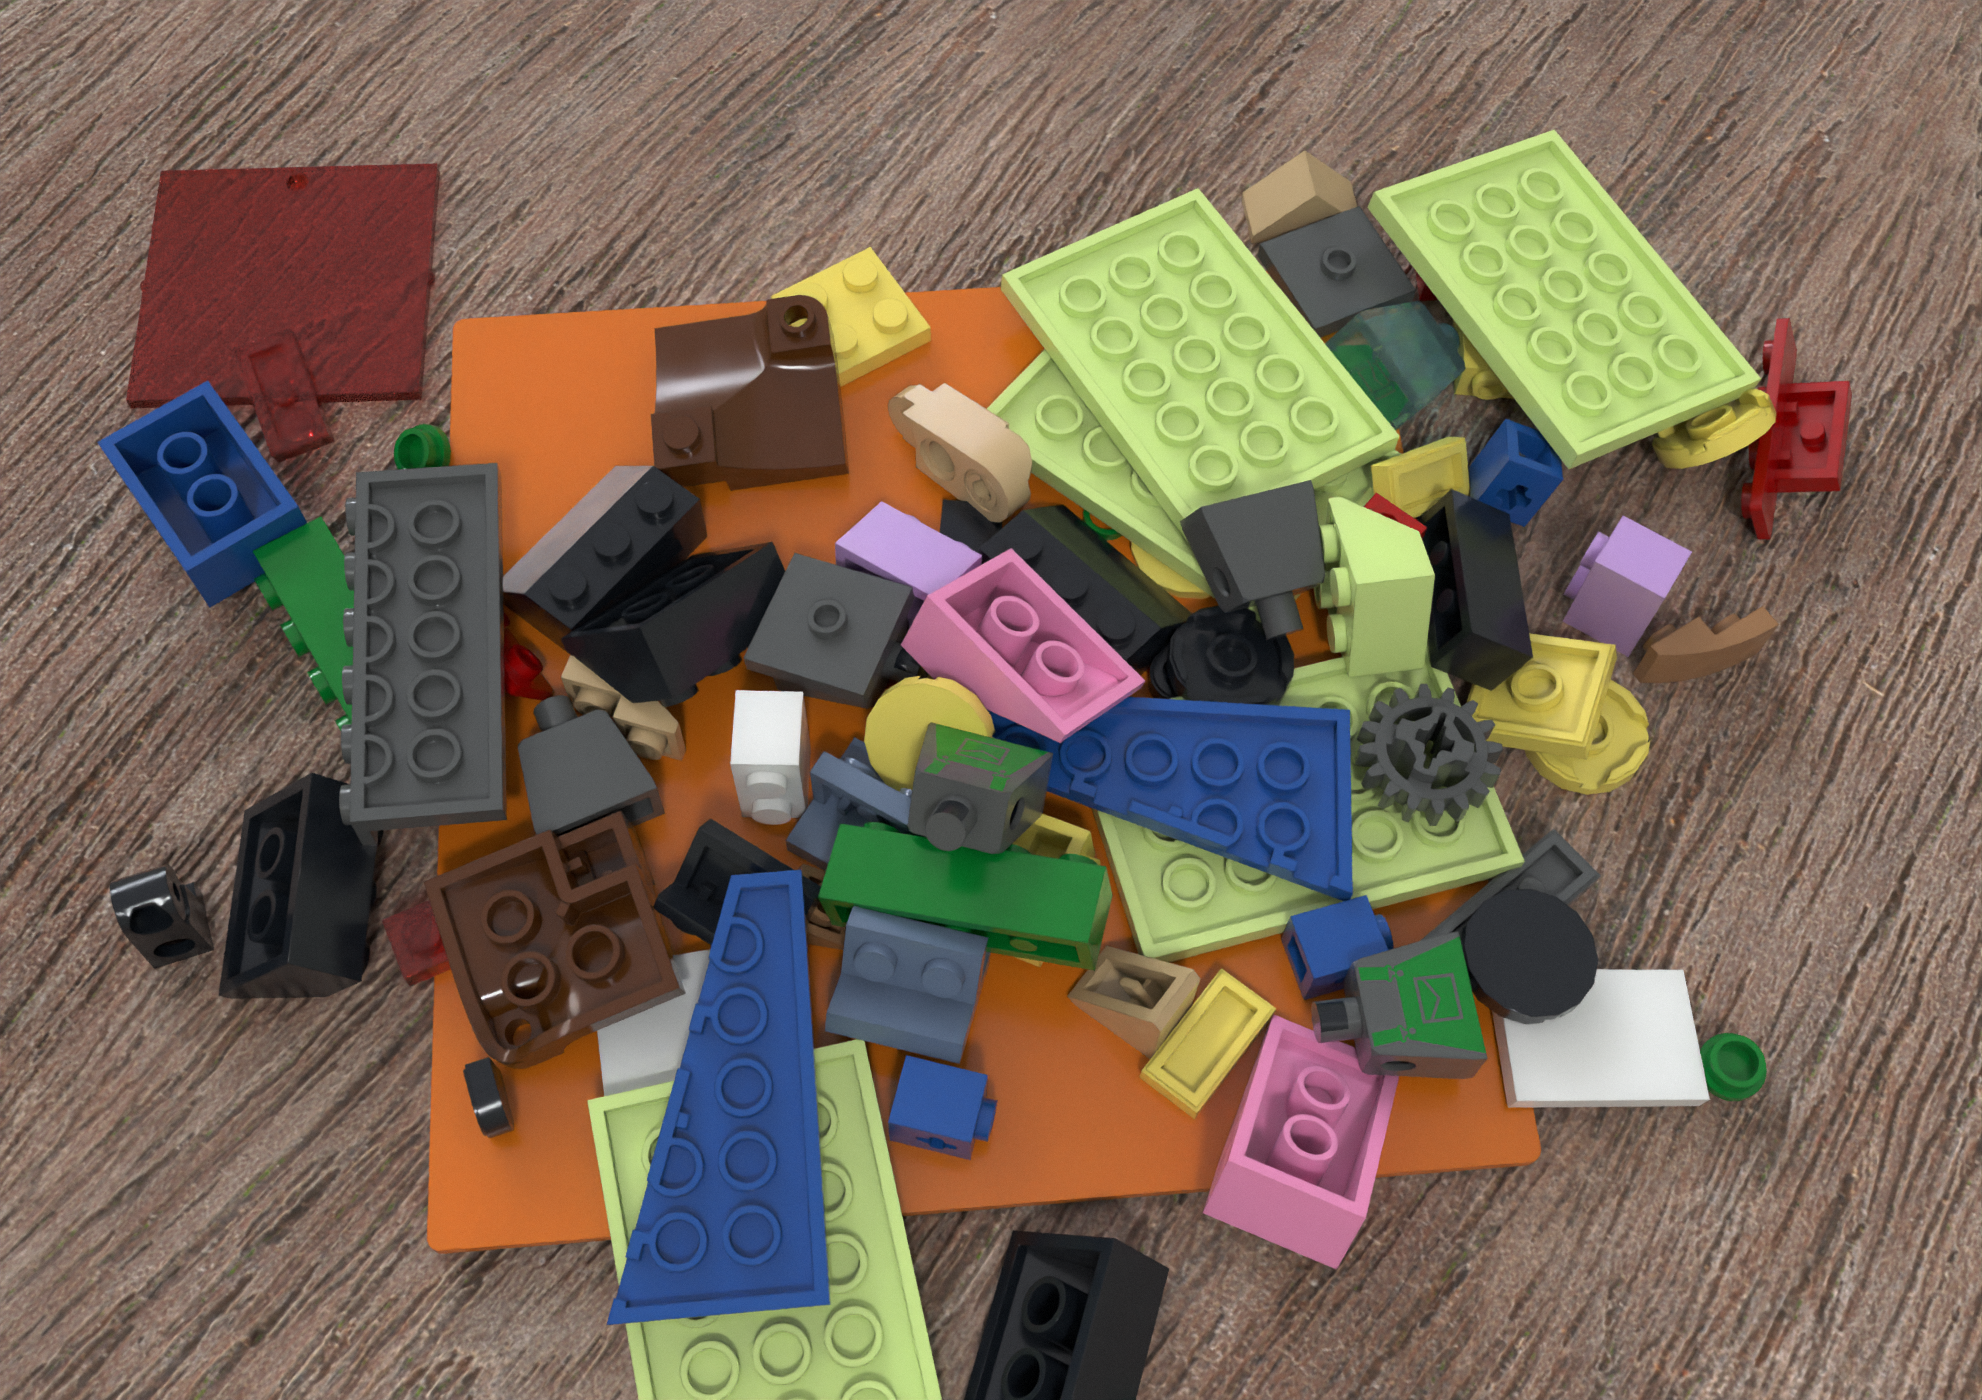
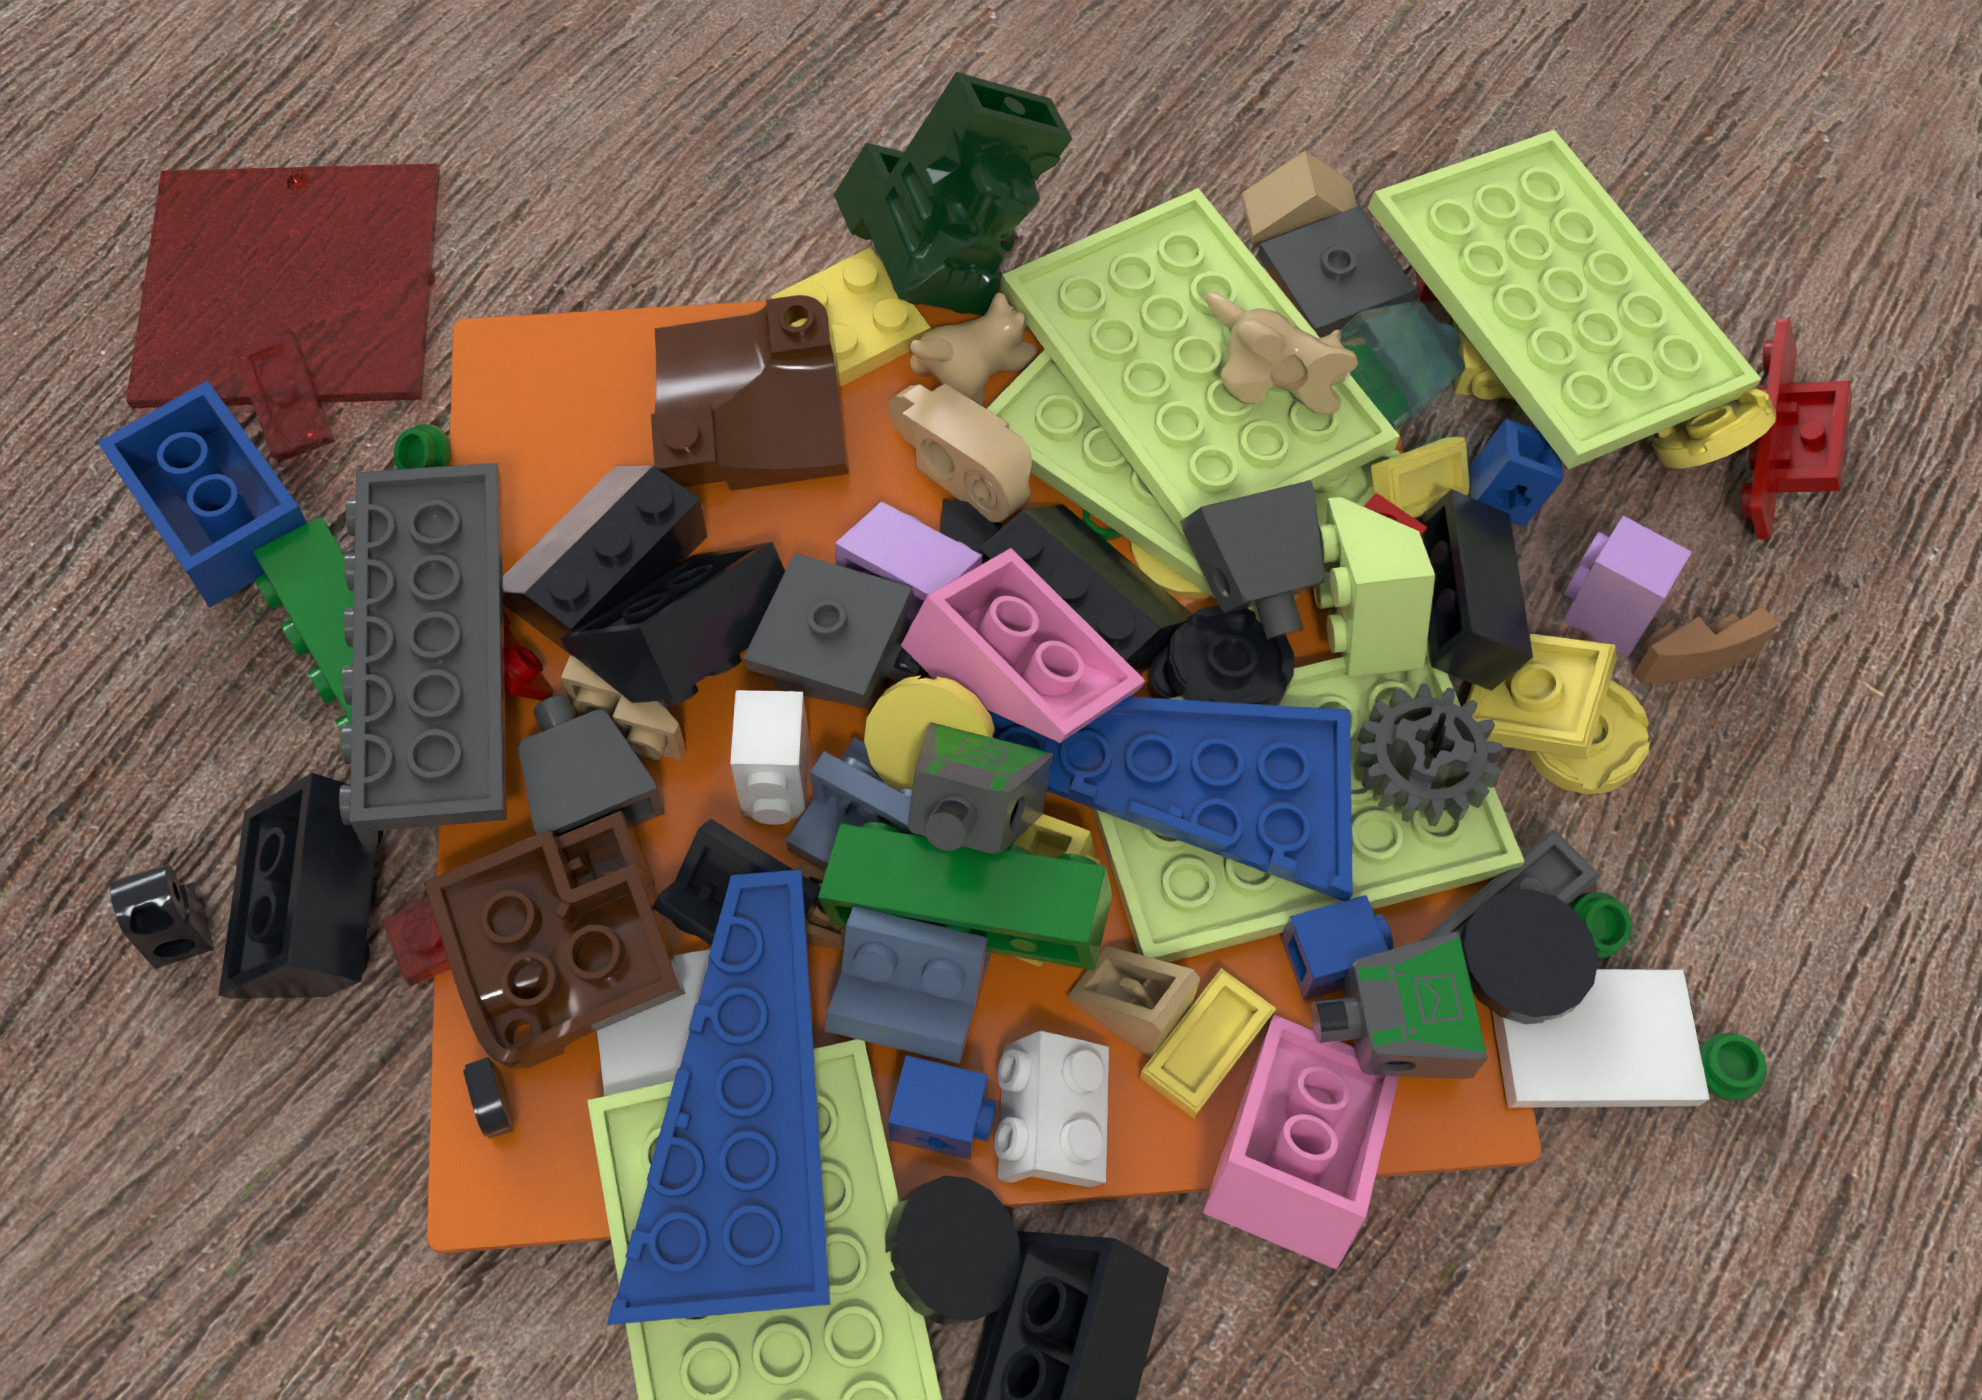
none -> dark green brick [833,72,1073,316]
none -> black tile [885,1176,1021,1324]
none -> tan animal [910,293,1038,406]
none -> white bracket [994,1030,1109,1188]
none -> tan animal [1205,292,1358,414]
none -> green plate [1570,892,1632,958]

